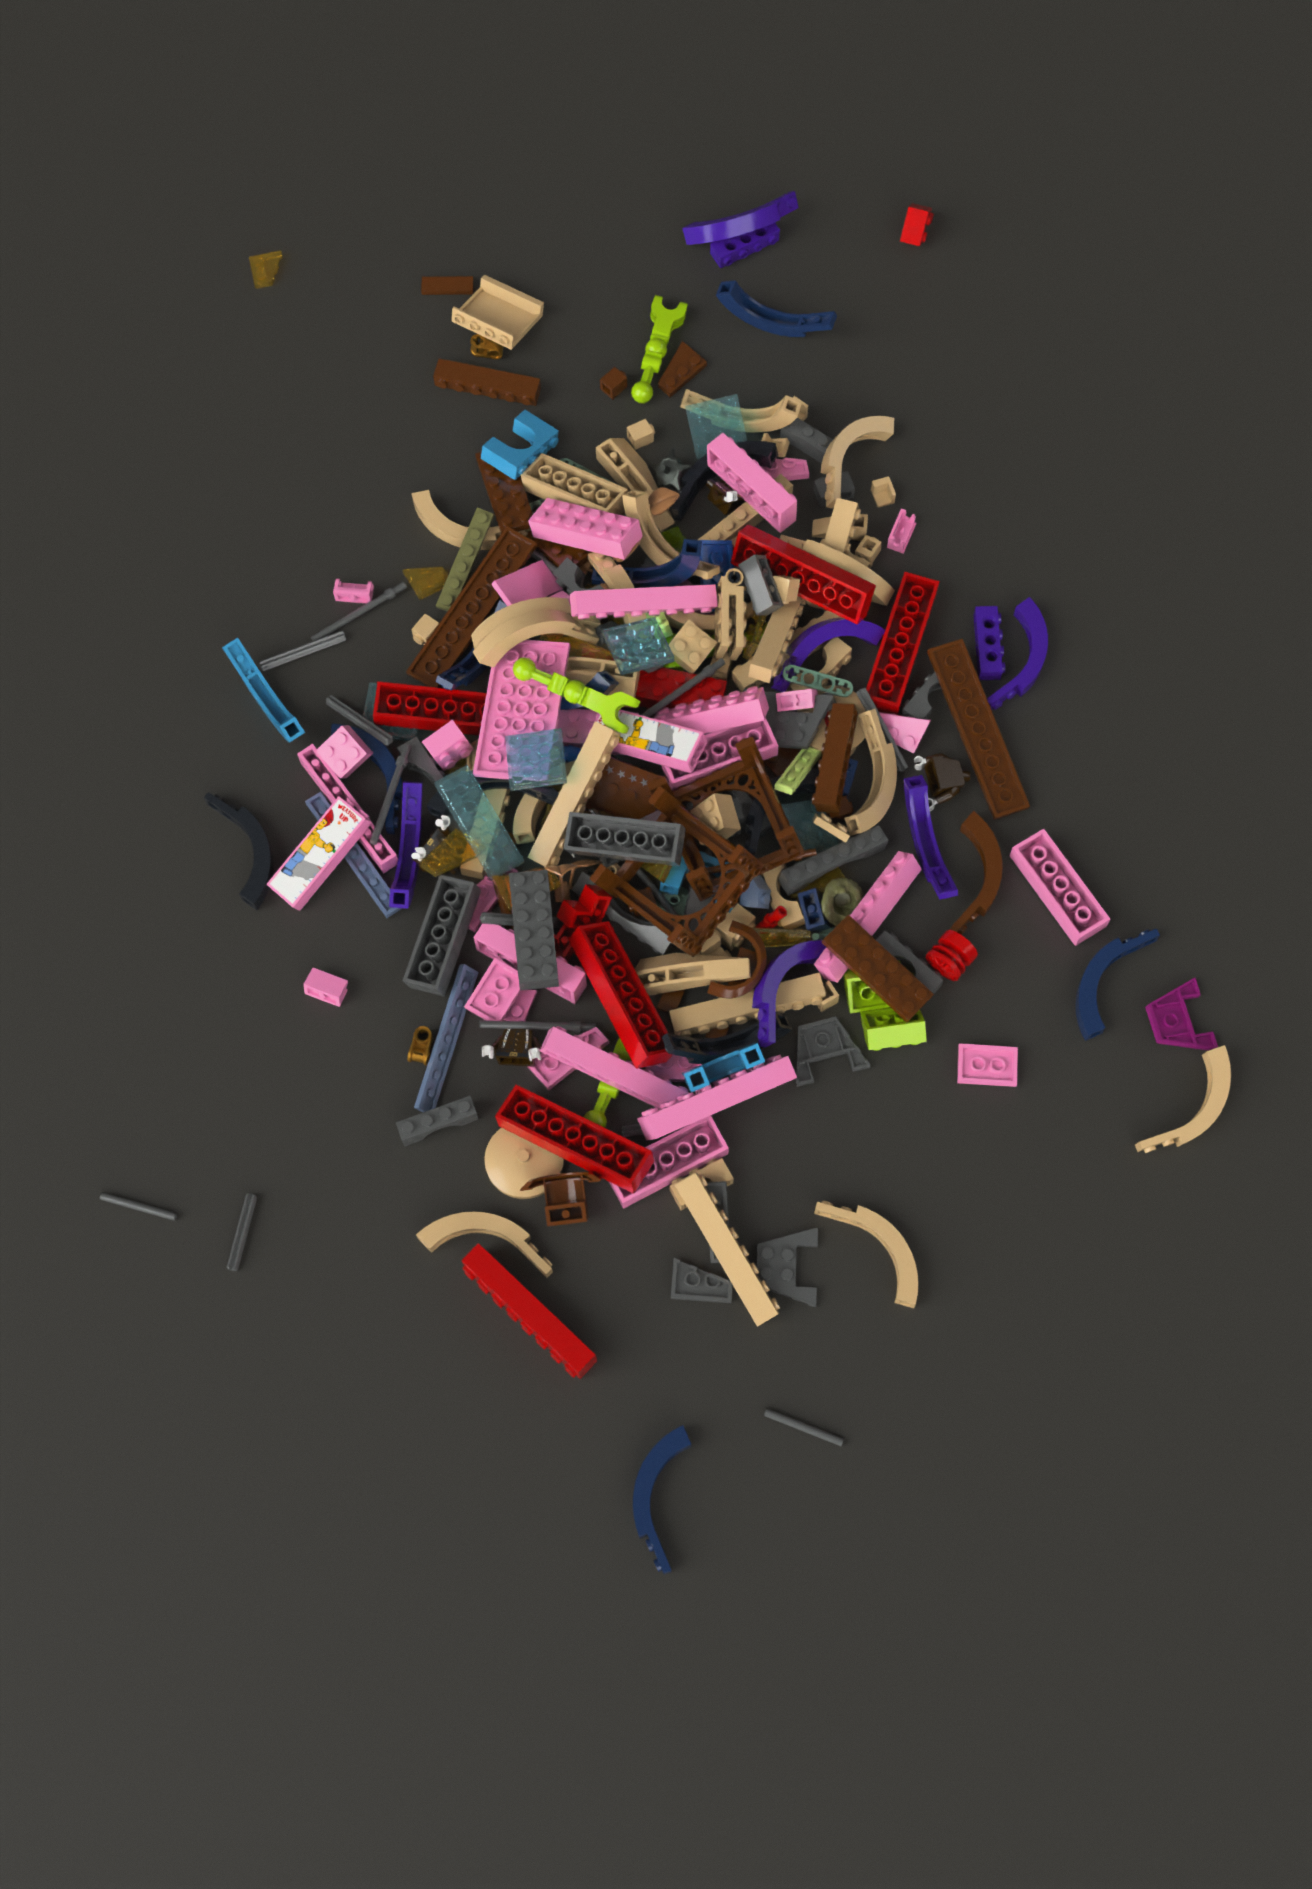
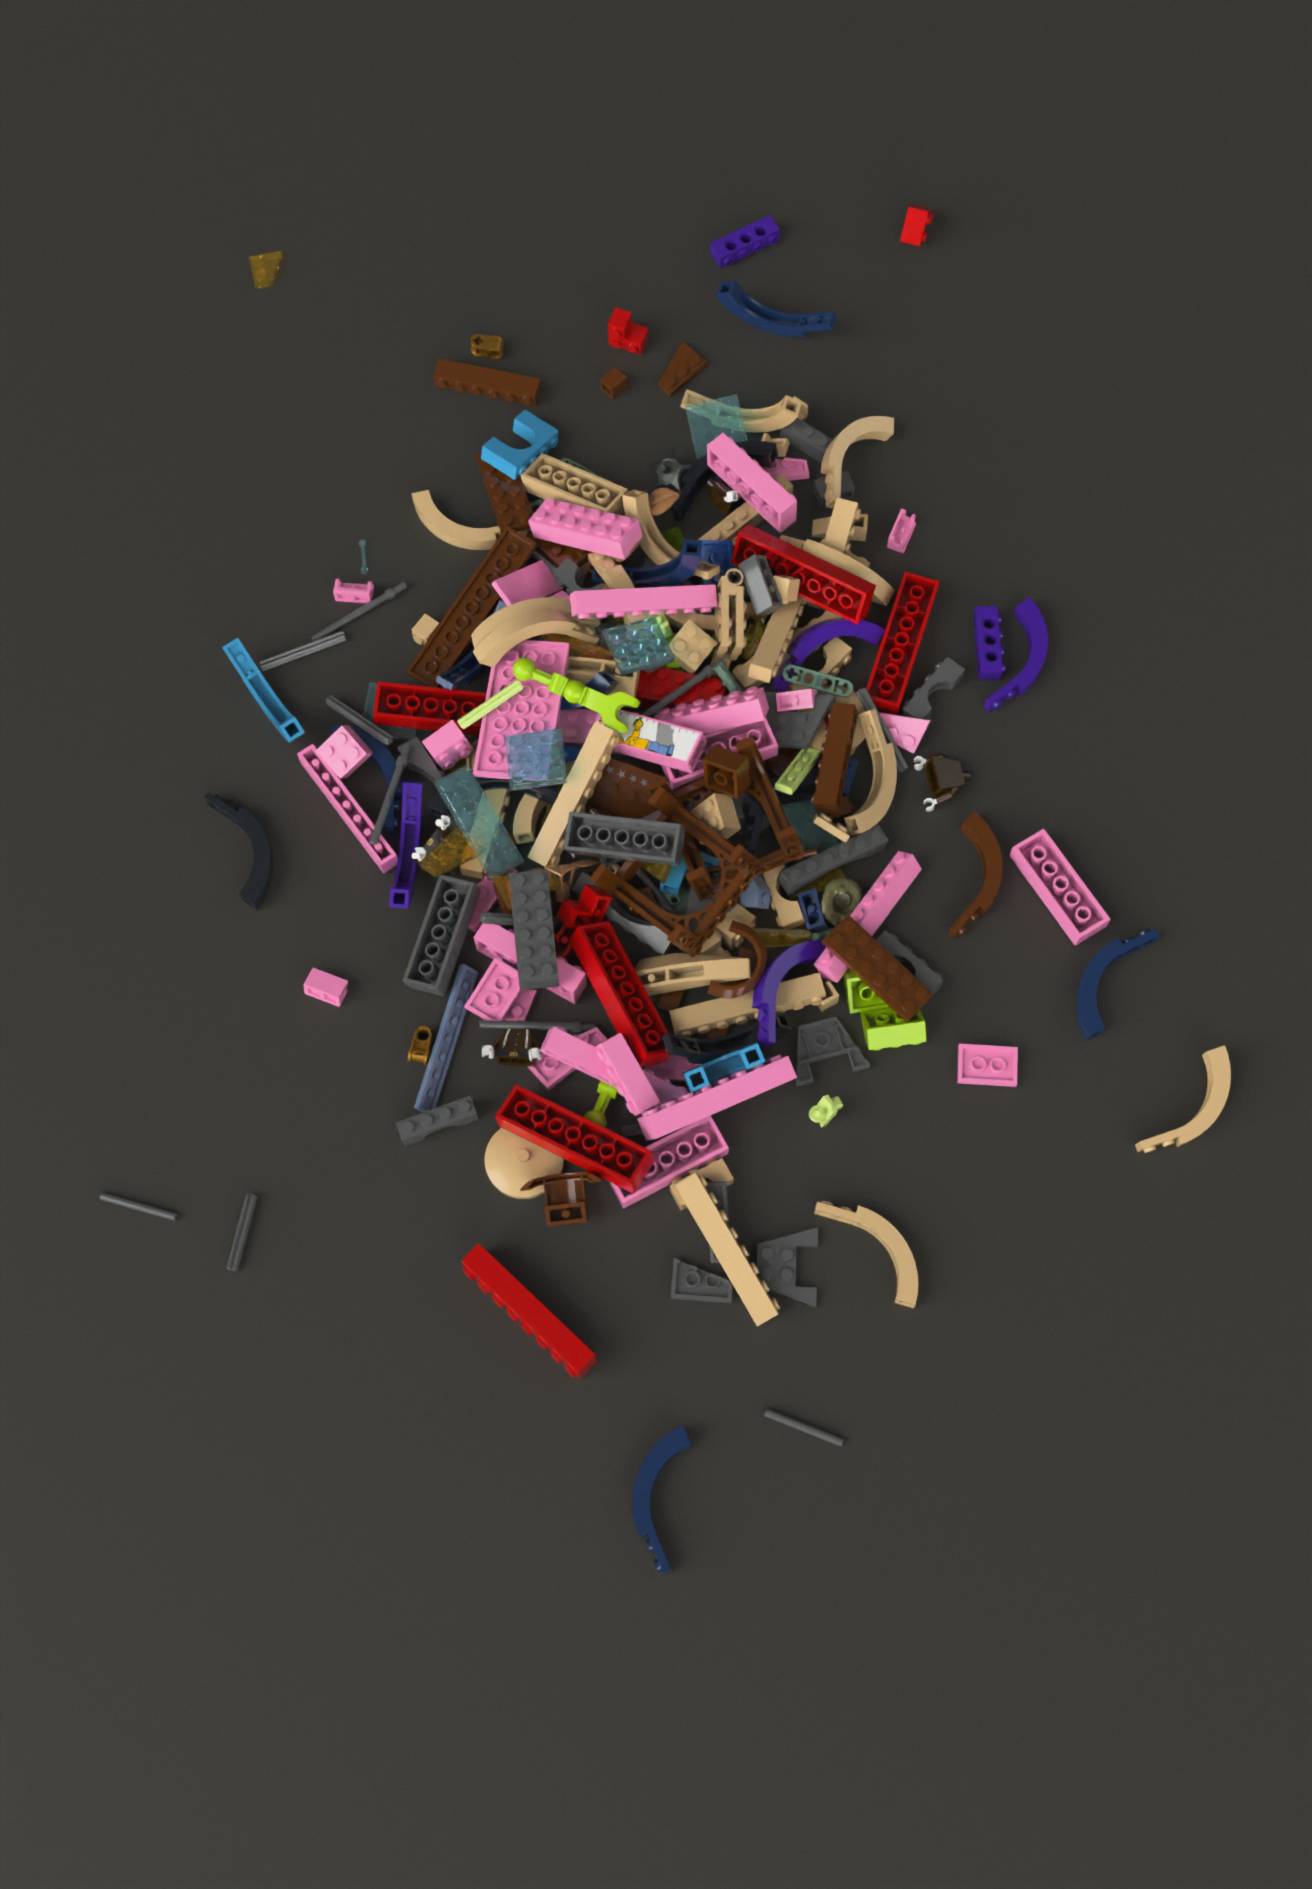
brick [267,796,372,911] -> none
sand blue plate [305,792,402,918] -> none
clear yellow wing [403,567,448,600] -> none
tan arch [416,1212,553,1278] -> none
reddish brown tile [421,276,474,295] -> none
olive plate [436,507,494,612] -> none
tan panel [452,275,544,350] -> none
tan wedge [596,438,675,533] -> none
tan brick [627,419,655,450] -> none
lime piece [631,295,688,404] -> none
dark purple arch [682,191,799,245] -> none
red pin [755,906,787,936] -> none
tan brick [855,535,882,568] -> none
tan panel [871,476,896,508] -> none
dark purple arch [904,775,958,900] -> none
red wheel [926,930,978,981] -> none
reddish brown plate [927,638,1030,820] -> none
magenta wing [1145,978,1218,1051] -> none
none -> clear light blue hinge [359,539,368,574]
none -> yellowish green axle [458,680,523,729]
none -> bright pink brick [596,1033,660,1116]
none -> red brick [608,307,648,355]
none -> reddish brown brick [703,745,750,799]
none -> sand green pin [713,661,743,693]
none -> yellowish green hips [809,1095,843,1127]

